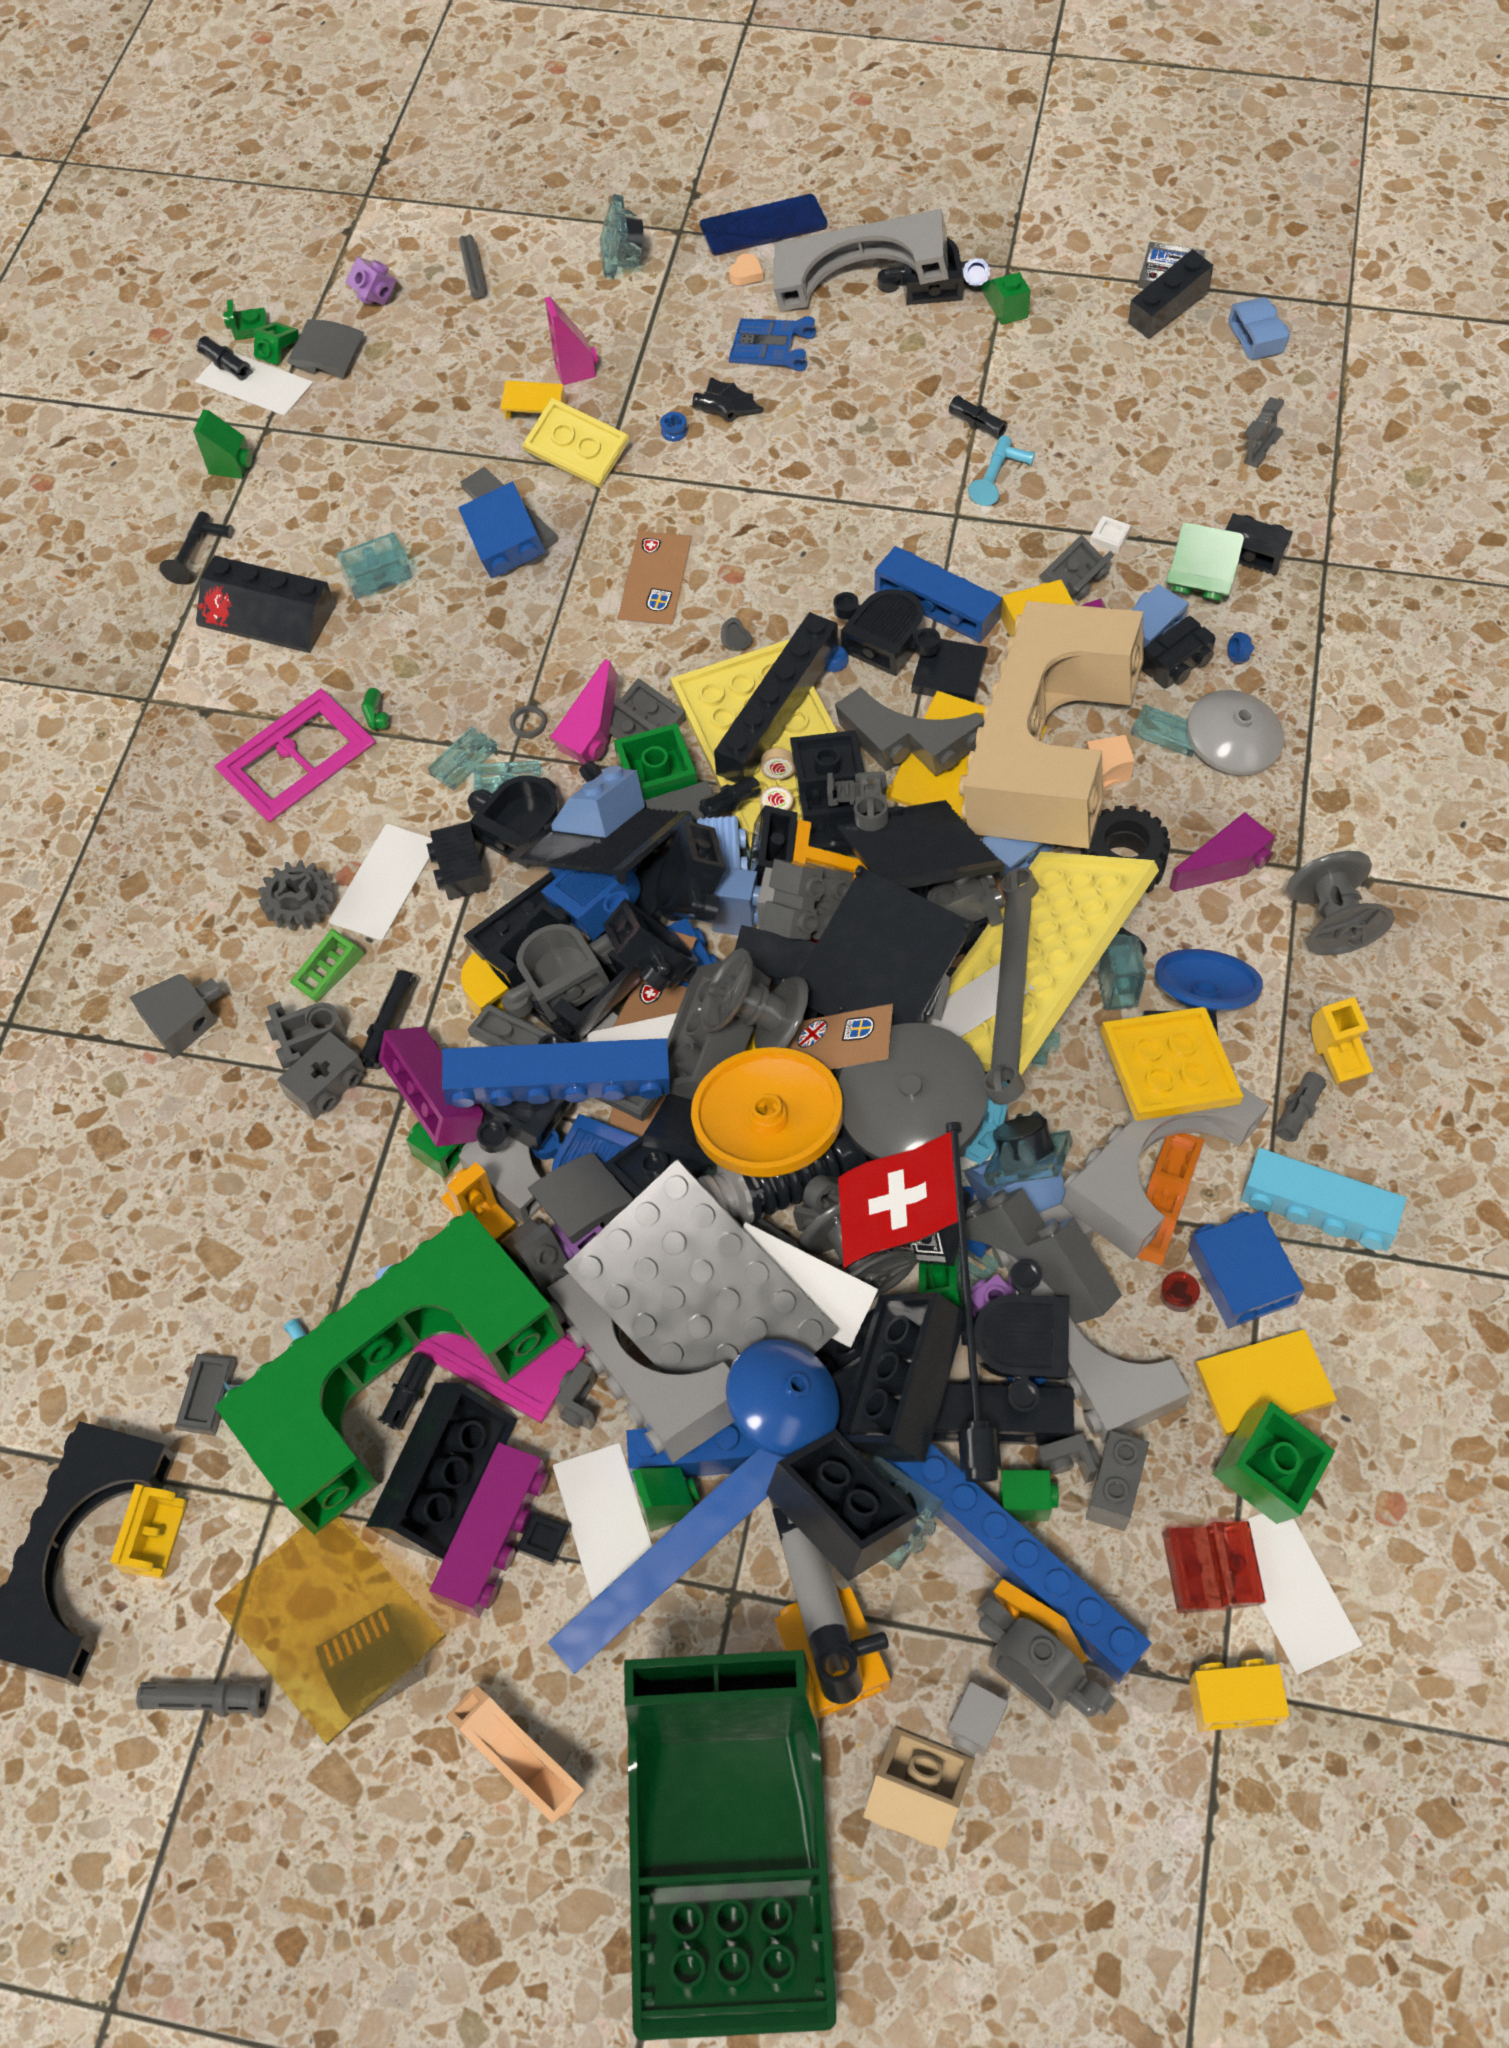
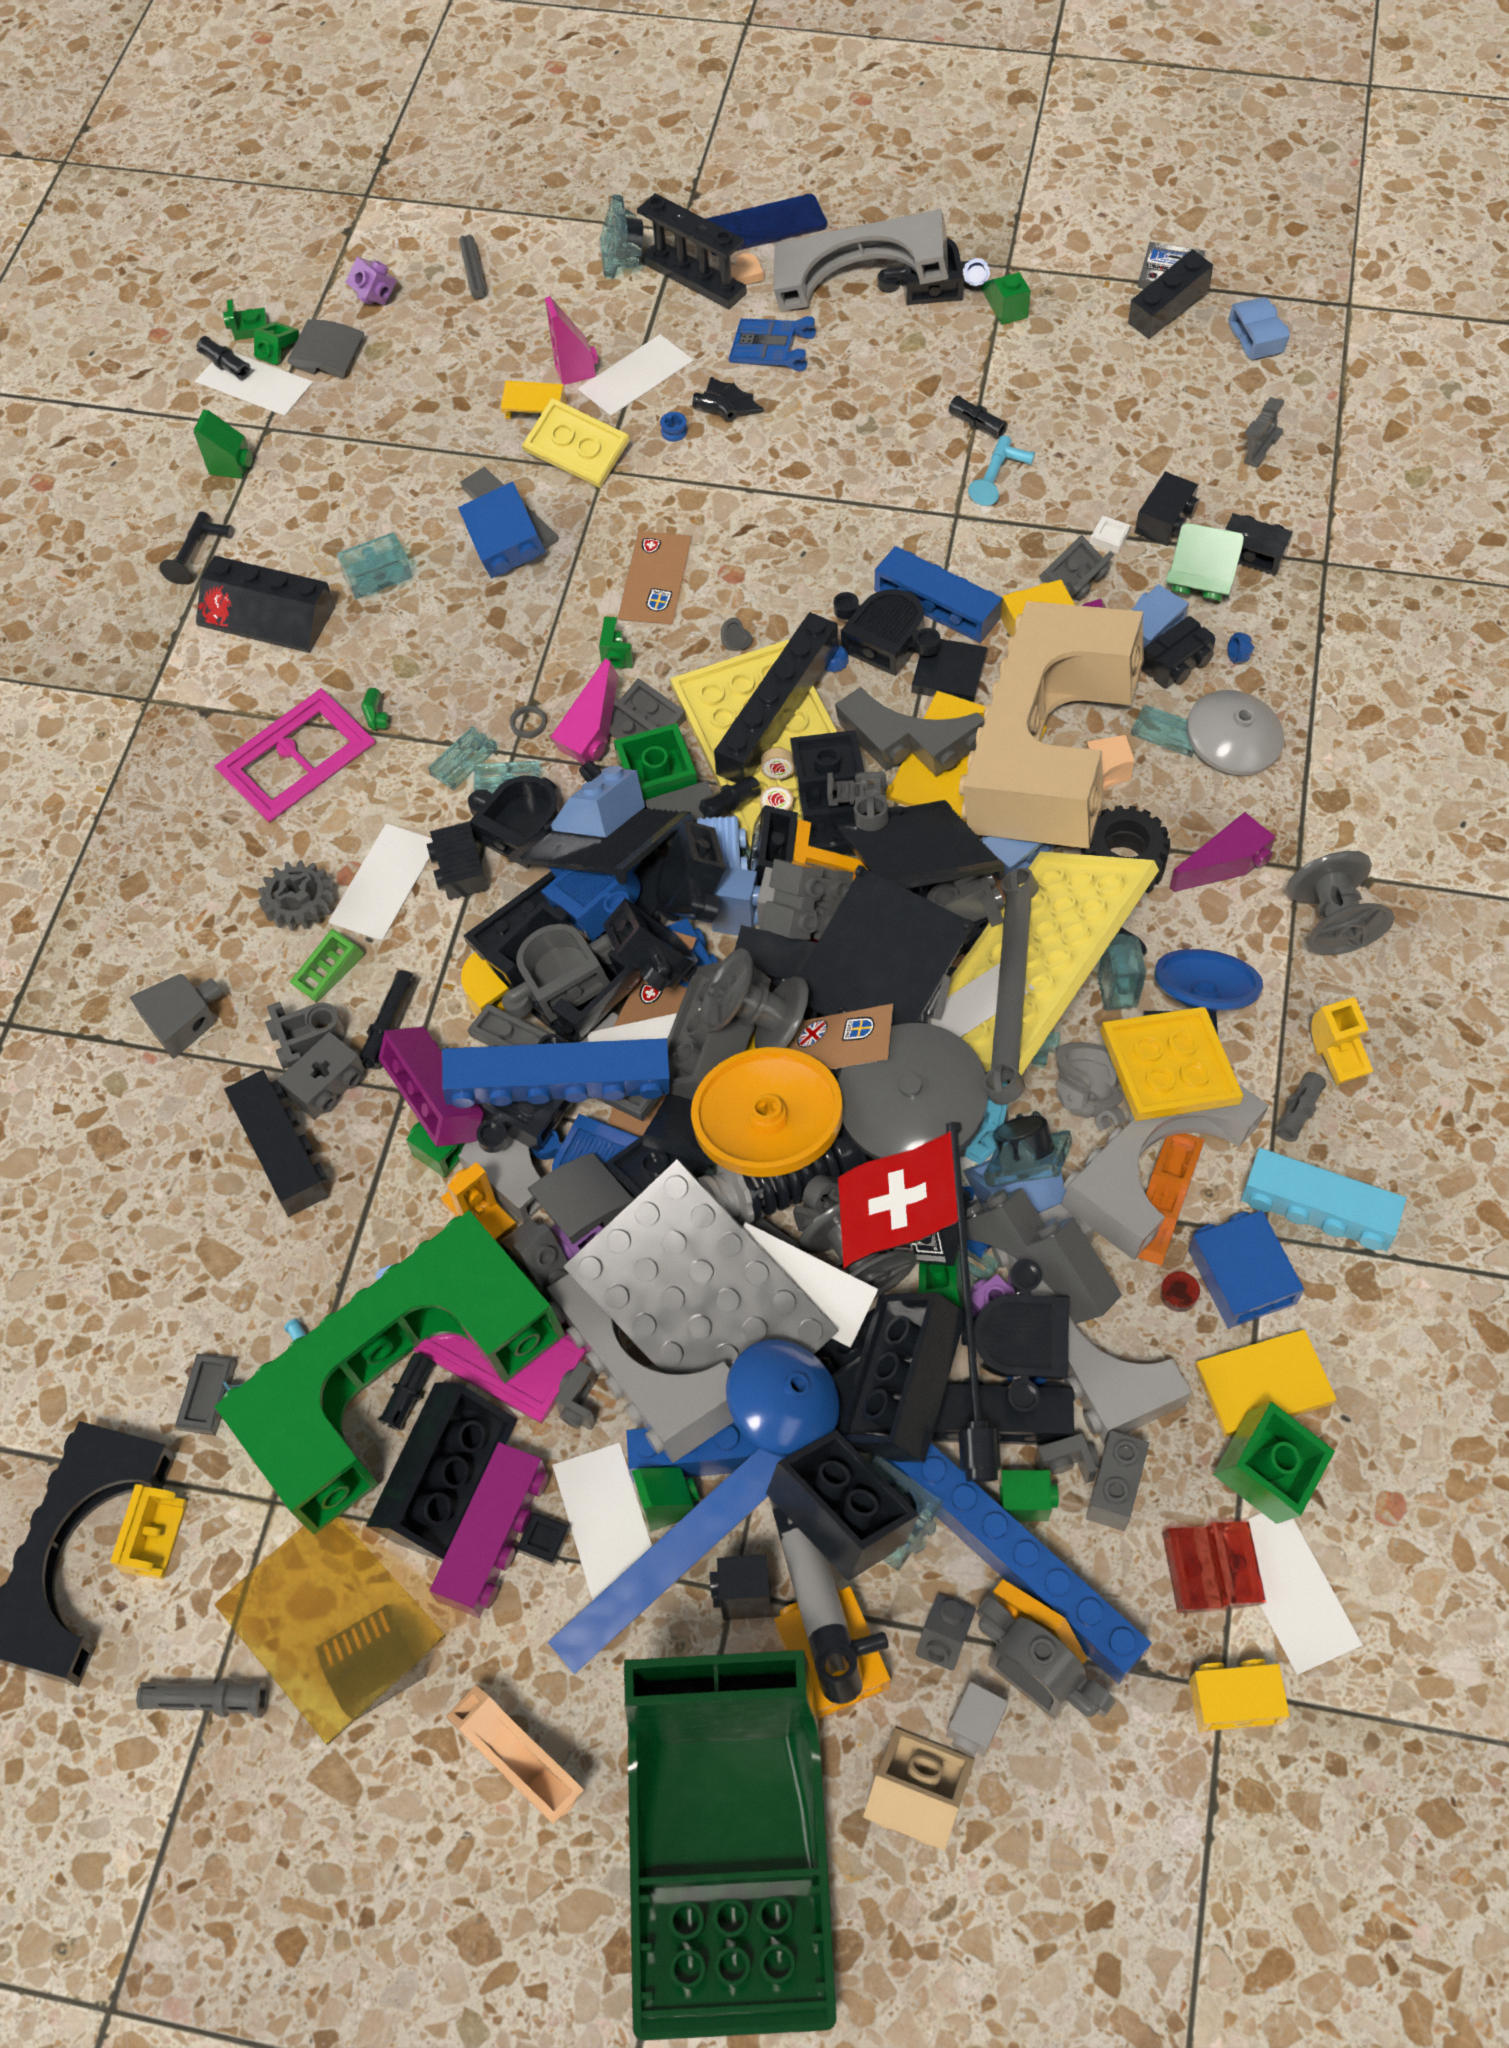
none -> black brick [224,1070,329,1217]
none -> white sticker [577,334,694,416]
none -> green bracket [599,616,633,669]
none -> black fence [637,193,747,310]
none -> black brick [710,1554,772,1620]
none -> dark grey bracket [916,1594,976,1670]
none -> light grey helmet [1055,1042,1126,1131]
none -> black brick [1134,471,1200,546]

